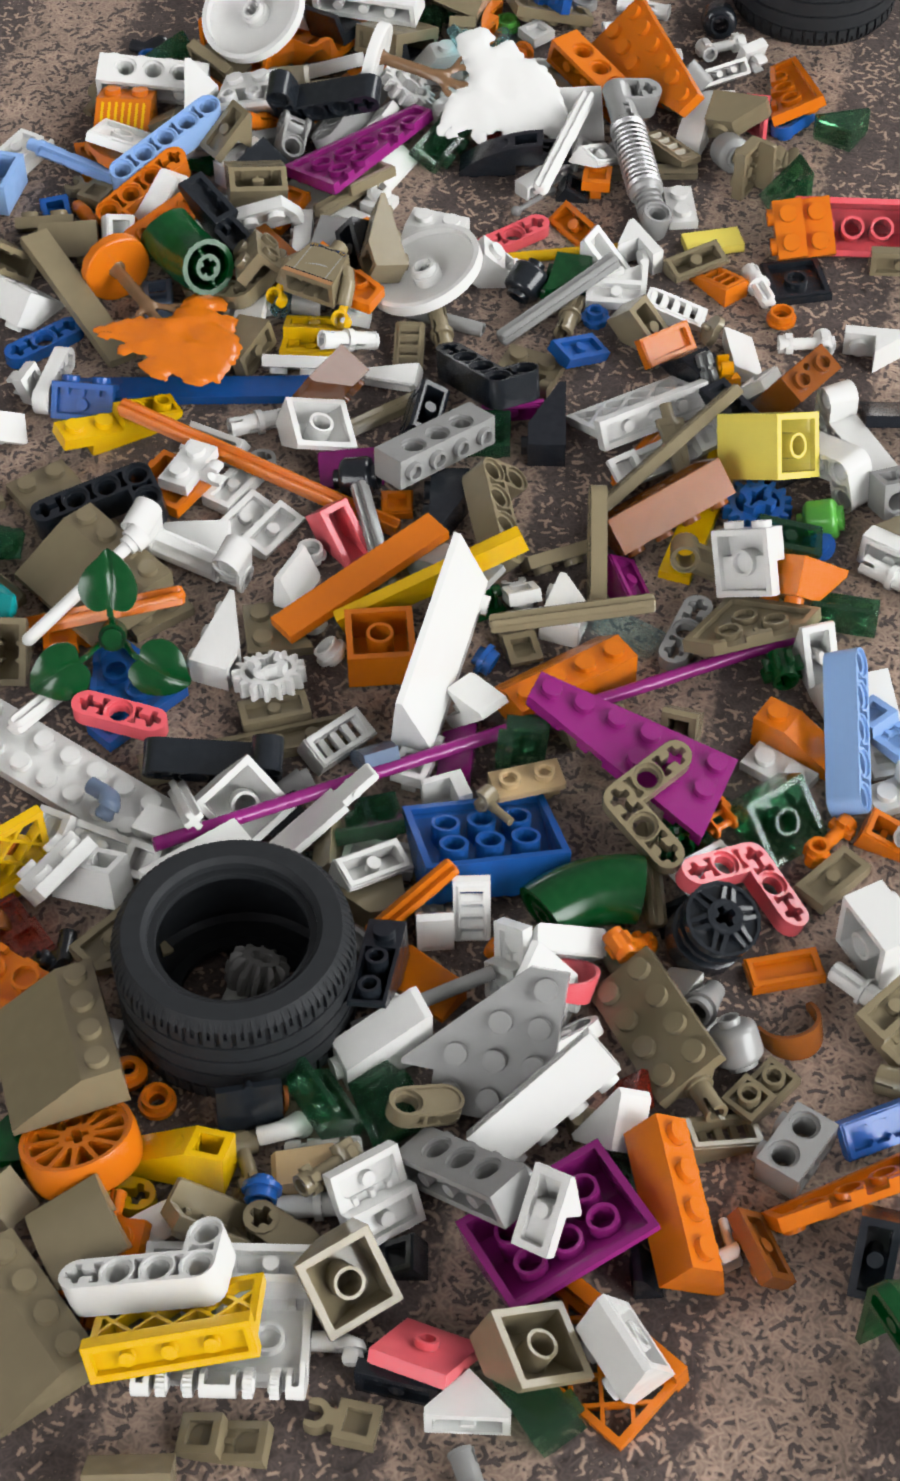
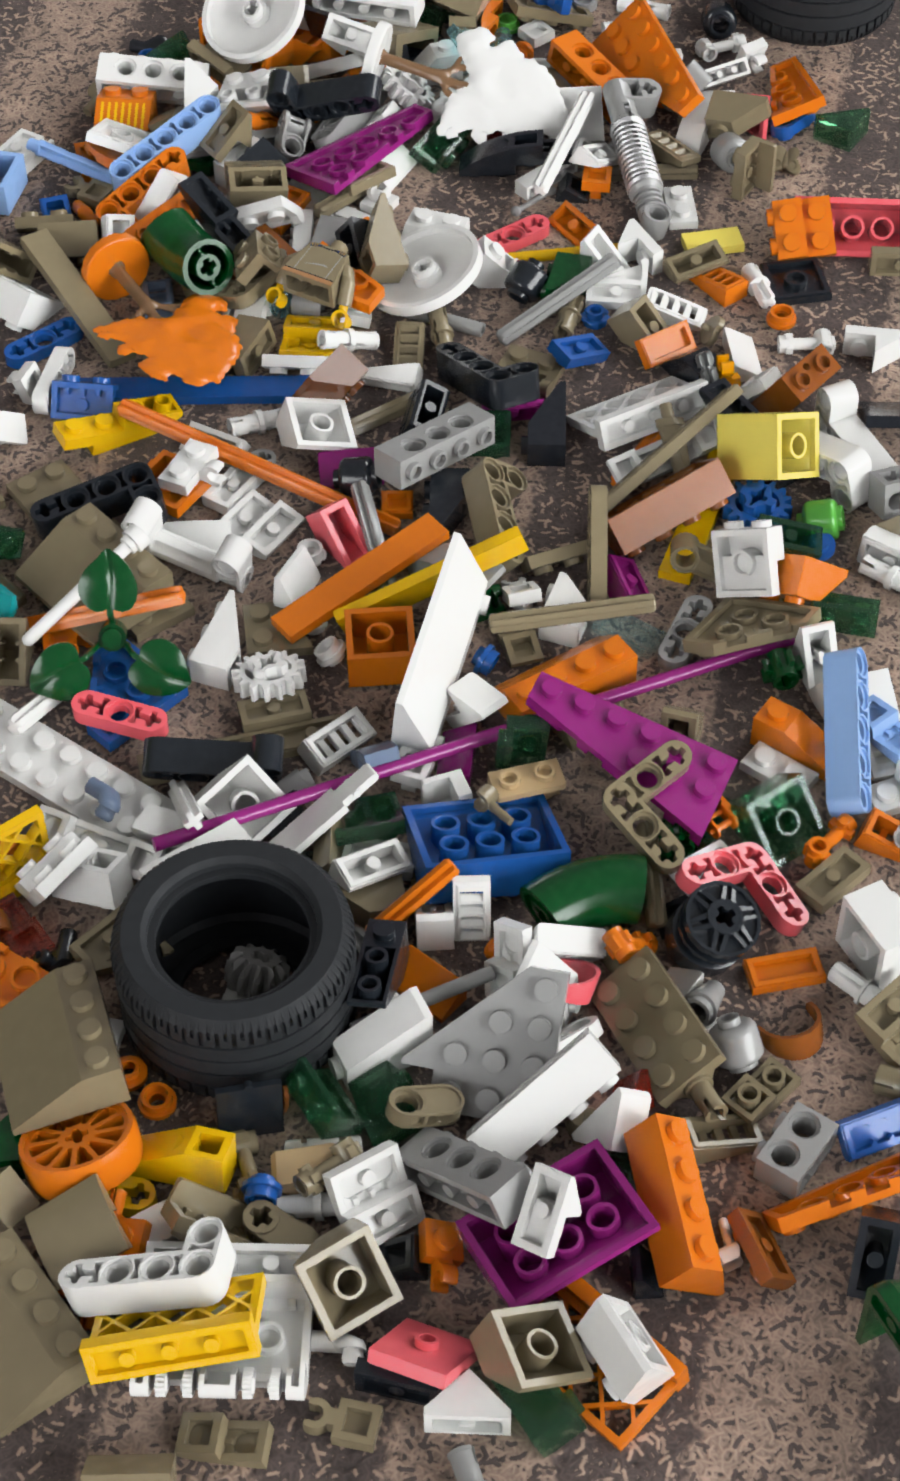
white arm [256,1111,314,1146] -> none
clear green slope [759,154,814,209] -> none
none -> white slope [321,12,375,57]
none -> orange plate [418,1217,464,1294]

